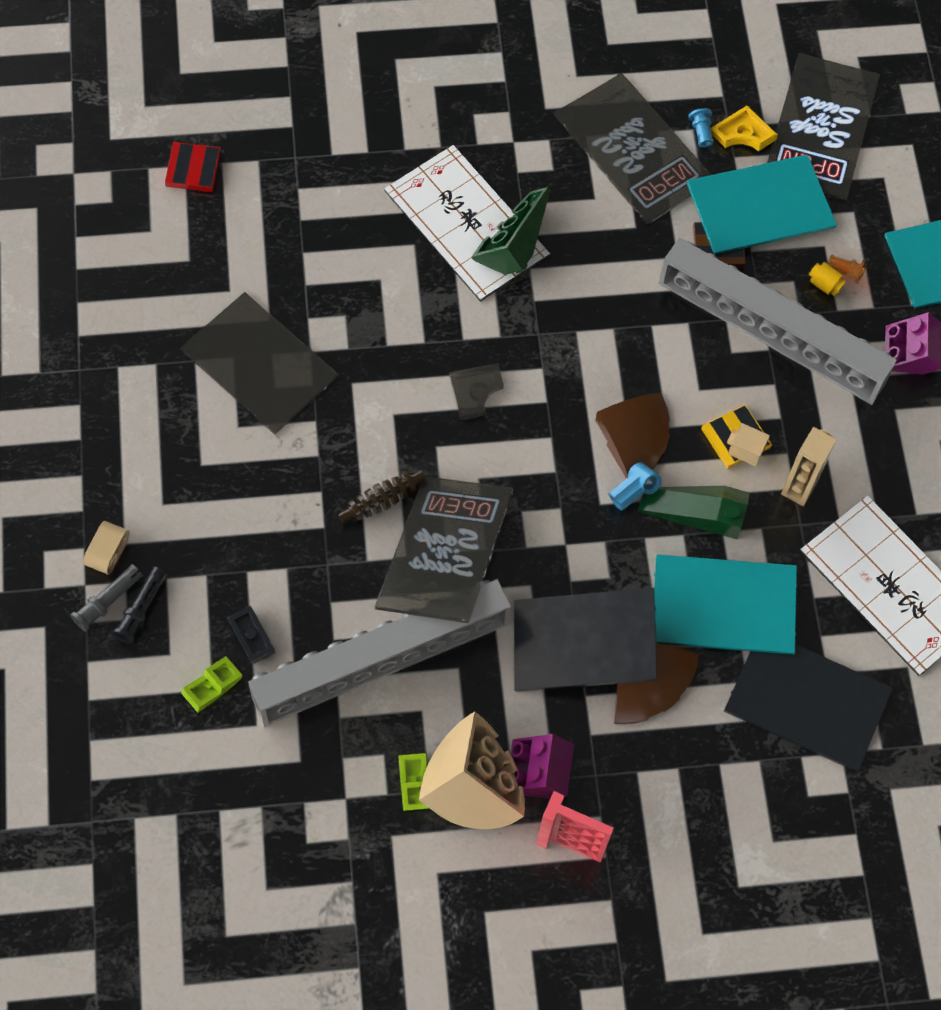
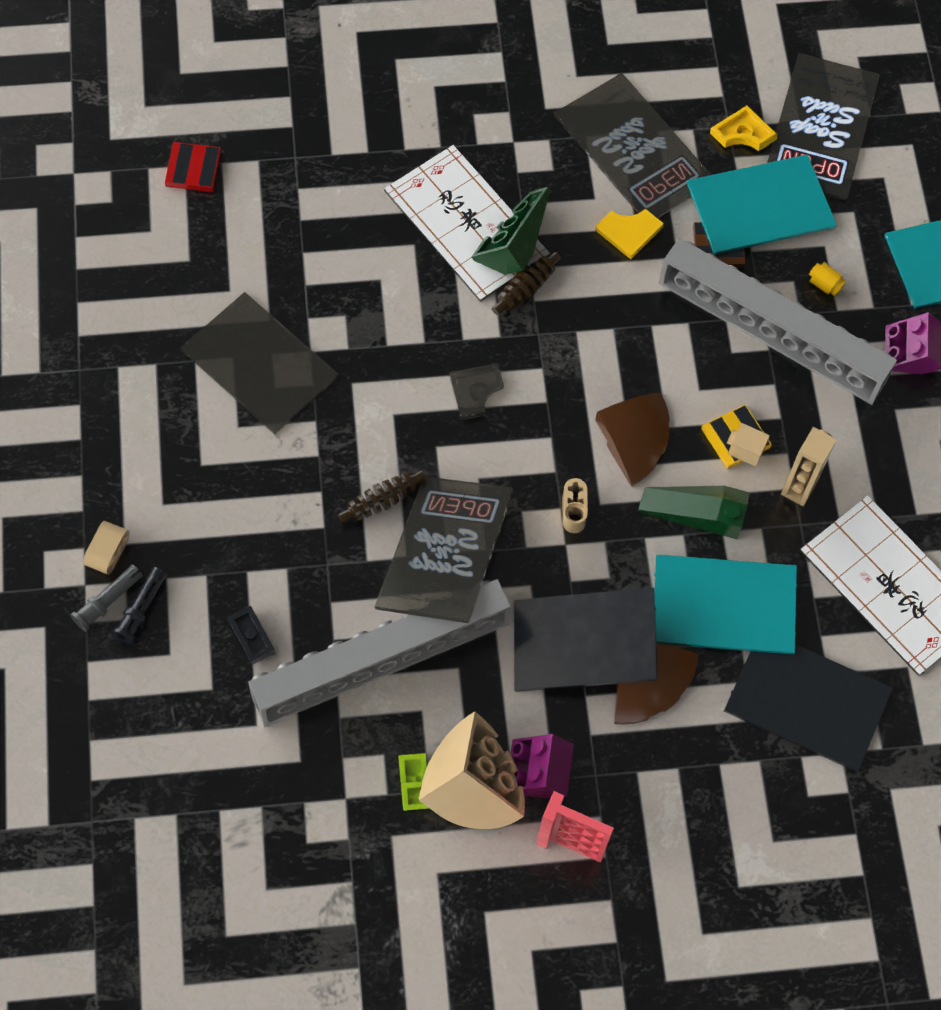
lime slope [181,656,243,712] -> none
dark azure piece [608,462,662,511] -> none
dark azure pin [689,108,714,147] -> none
clear orange pin [828,254,866,284] -> none
none -> dark brown piece [492,252,561,315]
none -> tan beam [562,478,588,533]
none -> yellow tile [595,209,664,260]

